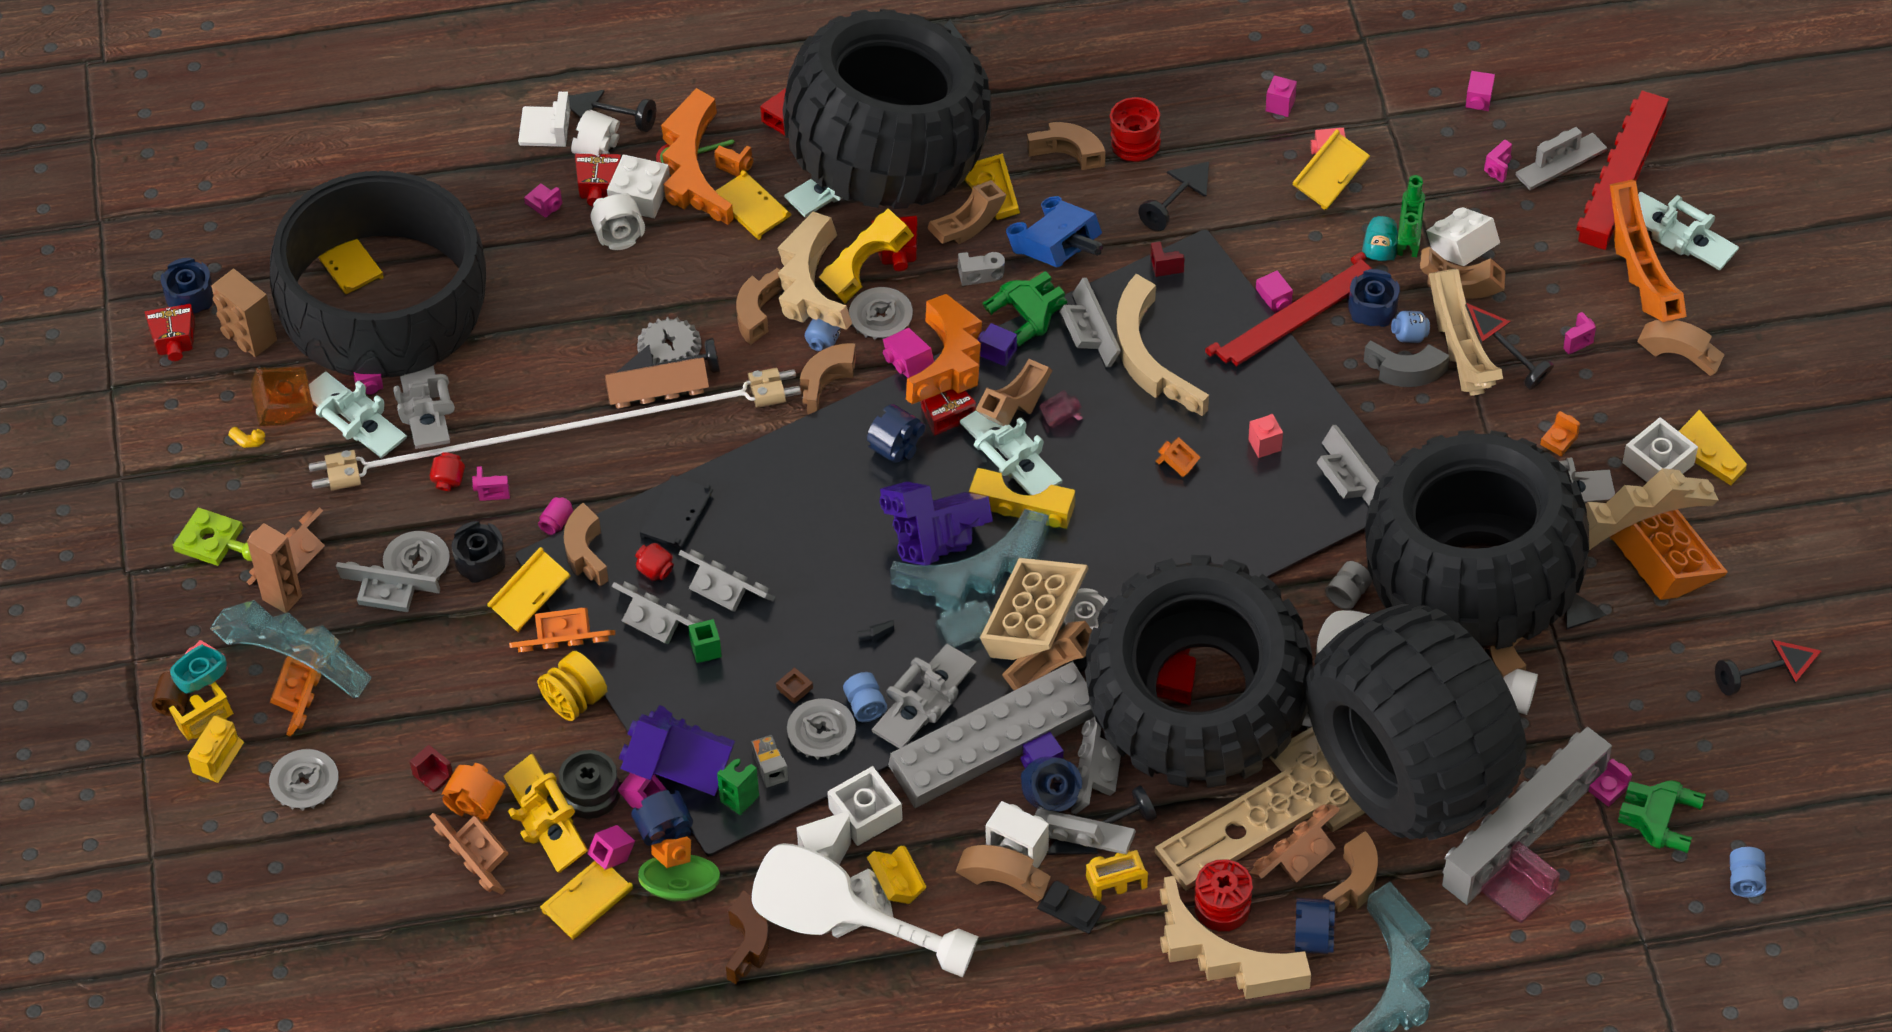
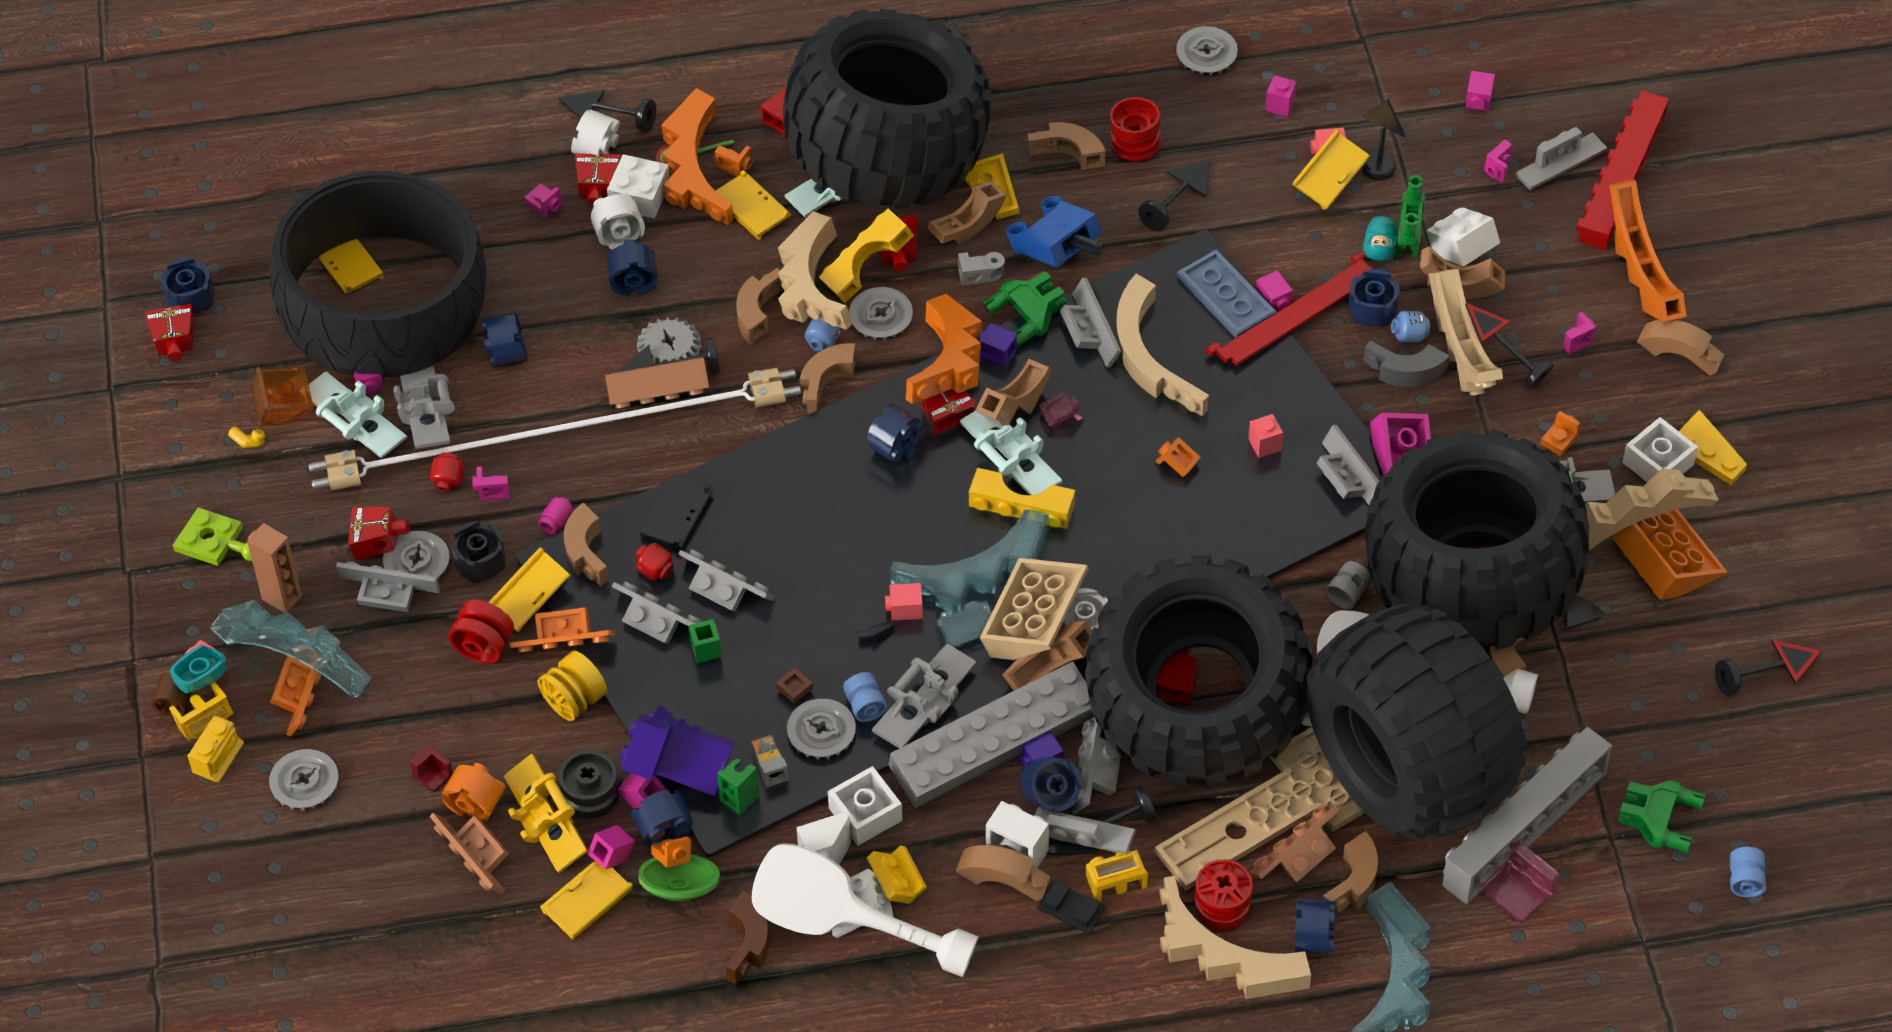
medium nougat brick [211,268,277,357] -> none
nougat bracket [246,507,325,585] -> none
white bracket [518,92,570,147] -> none
dark purple brick [879,482,993,566] -> none
dark pink brick [883,328,934,378] -> none
dark red panel [1150,242,1185,277] -> none
dark pink bracket [1588,759,1632,807] -> none
light aqua piece [1638,192,1739,270] -> none
none -> red torso [348,507,410,560]
none -> red wheel [447,600,515,664]
none -> dark blue brick [481,312,528,368]
none -> dark blue brick [606,239,658,296]
none -> coral brick [885,583,923,621]
none -> light grey gear [1176,26,1238,76]
none -> sand blue tile [1177,249,1276,338]
none -> black piece [1362,99,1406,181]
none -> dark pink slope [1370,413,1431,475]

